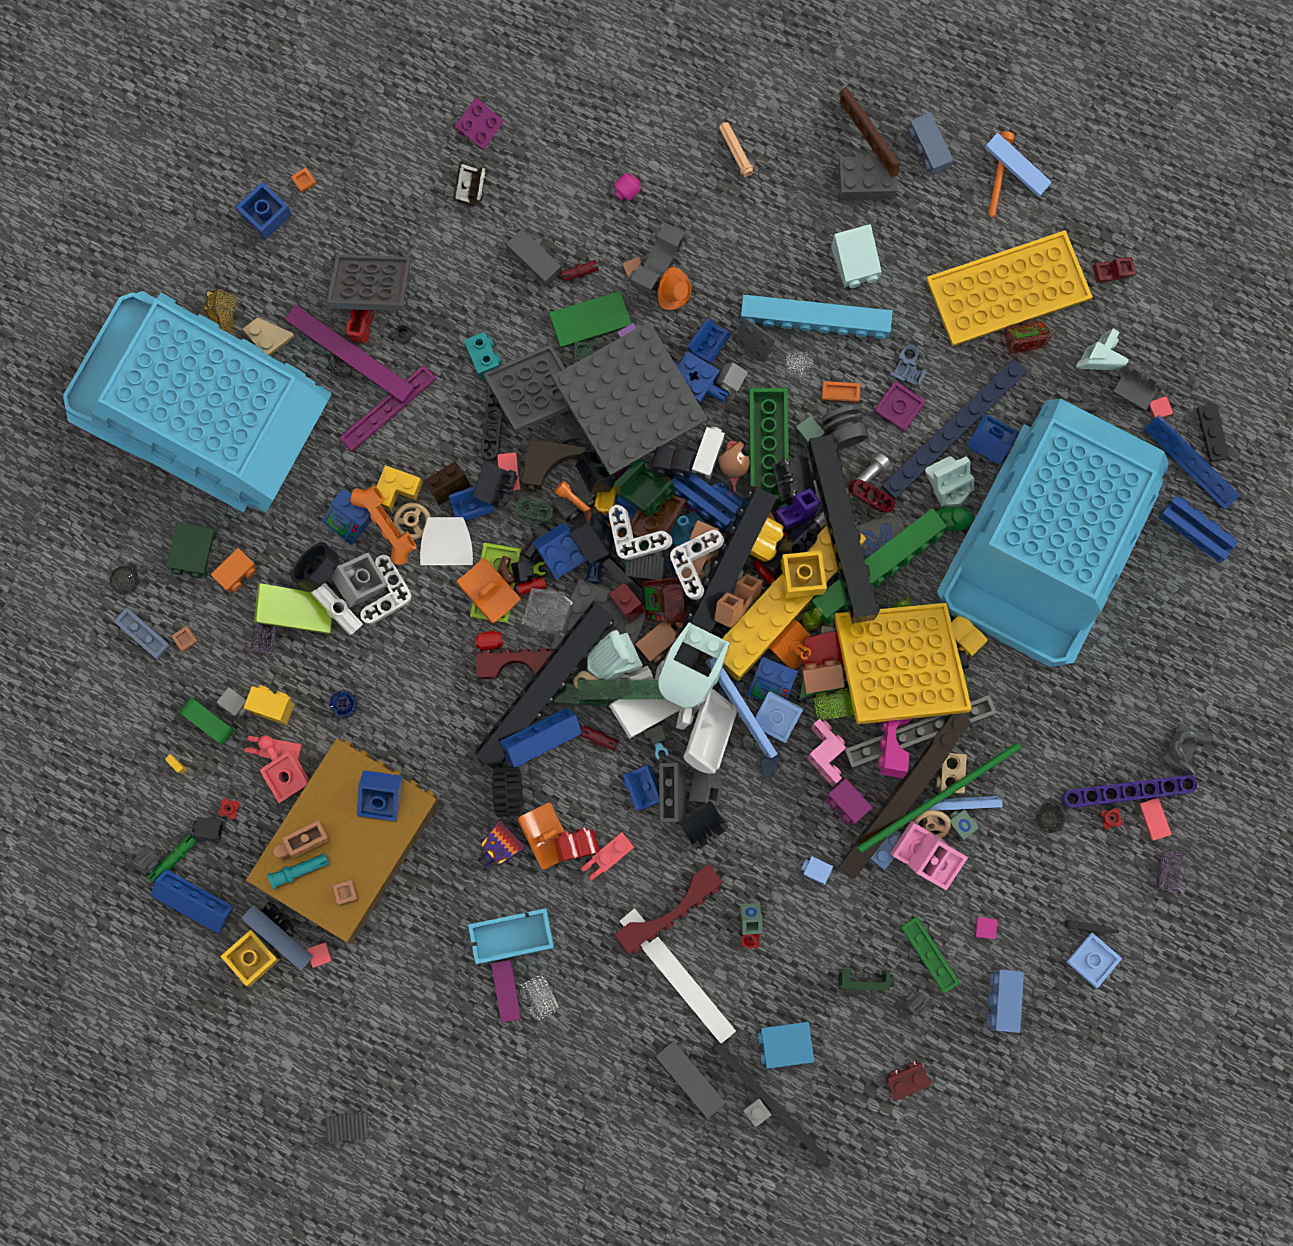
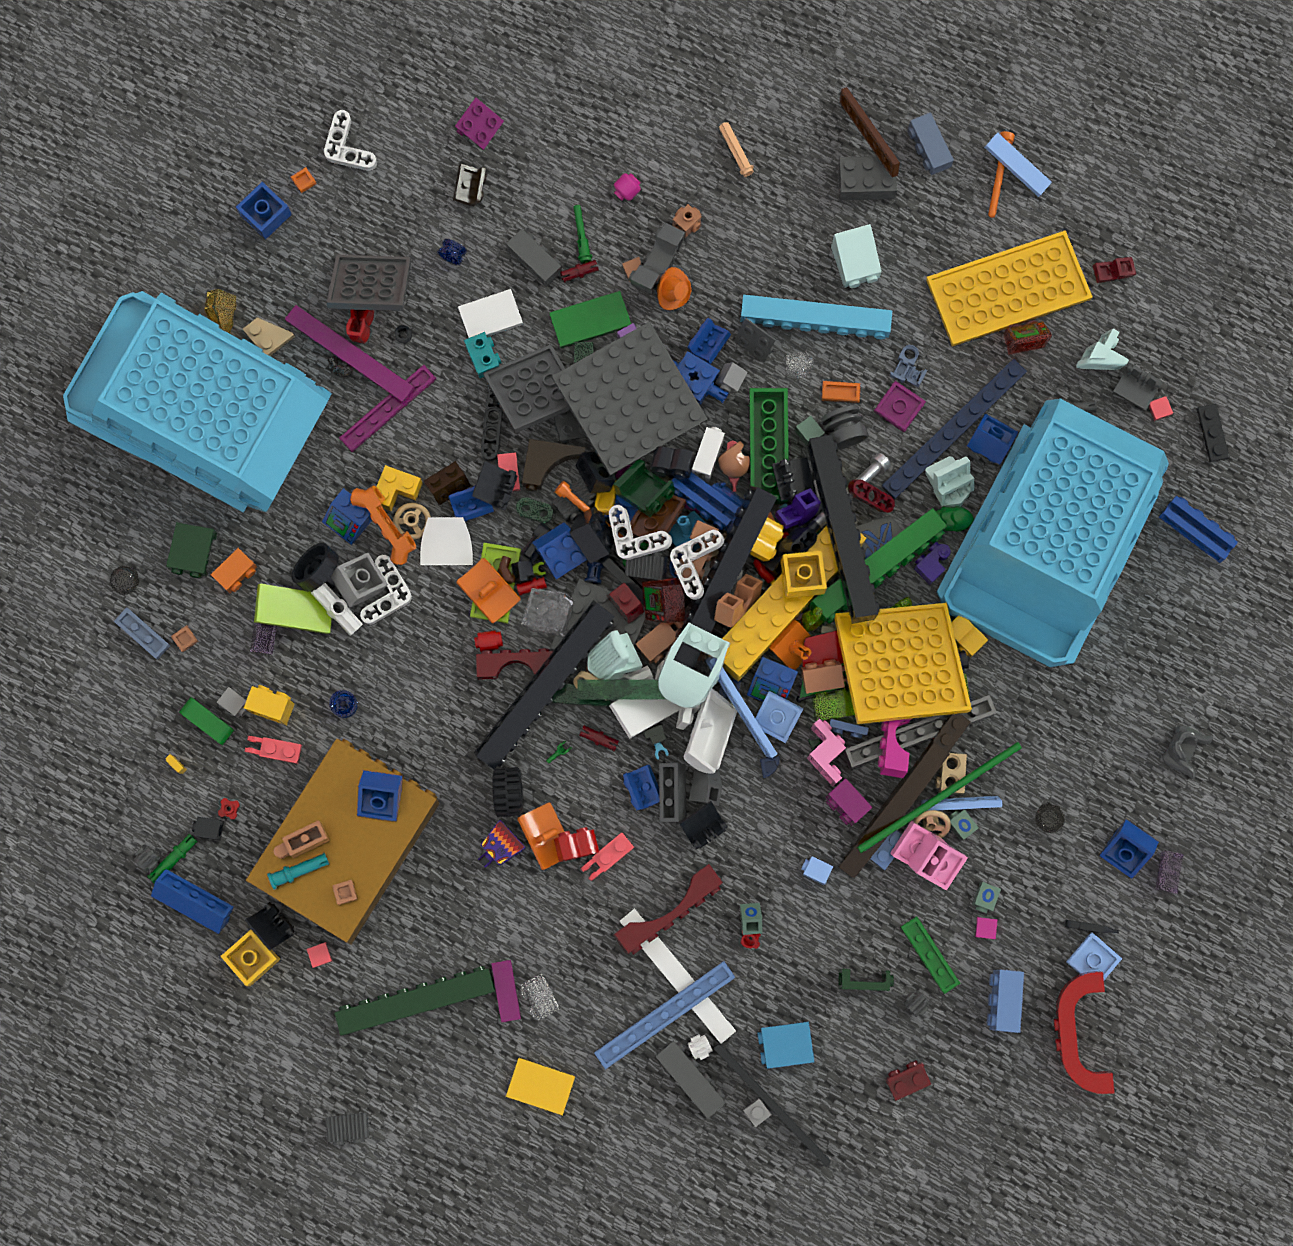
sand blue tile [241,905,313,970] -> none
coral plate [258,735,310,803] -> none
medium azure piece [468,908,554,964] -> none
blue brick [500,707,582,768] -> none
dark purple beam [1061,775,1198,809] -> none
red plate [1101,808,1122,829] -> none
coral tile [1139,798,1172,841] -> none
blue plate [1144,415,1240,509] -> none
none -> white beam [324,110,377,171]
none -> dark green brick [334,966,496,1036]
none -> clear blue wheel [437,238,467,265]
none -> white tile [458,289,523,338]
none -> yellow tile [506,1058,575,1115]
none -> green hand [546,741,571,763]
none -> green pin [573,205,592,264]
none -> medium blue tile [594,961,735,1069]
none -> nougat brick [672,204,702,238]
none -> white gear [687,1035,712,1060]
none -> medium blue plate [829,719,869,739]
none -> dark purple brick [914,542,951,585]
none -> sand green brick [972,882,1001,914]
none -> red arch [1053,971,1114,1094]
none -> blue slope [1099,820,1159,879]

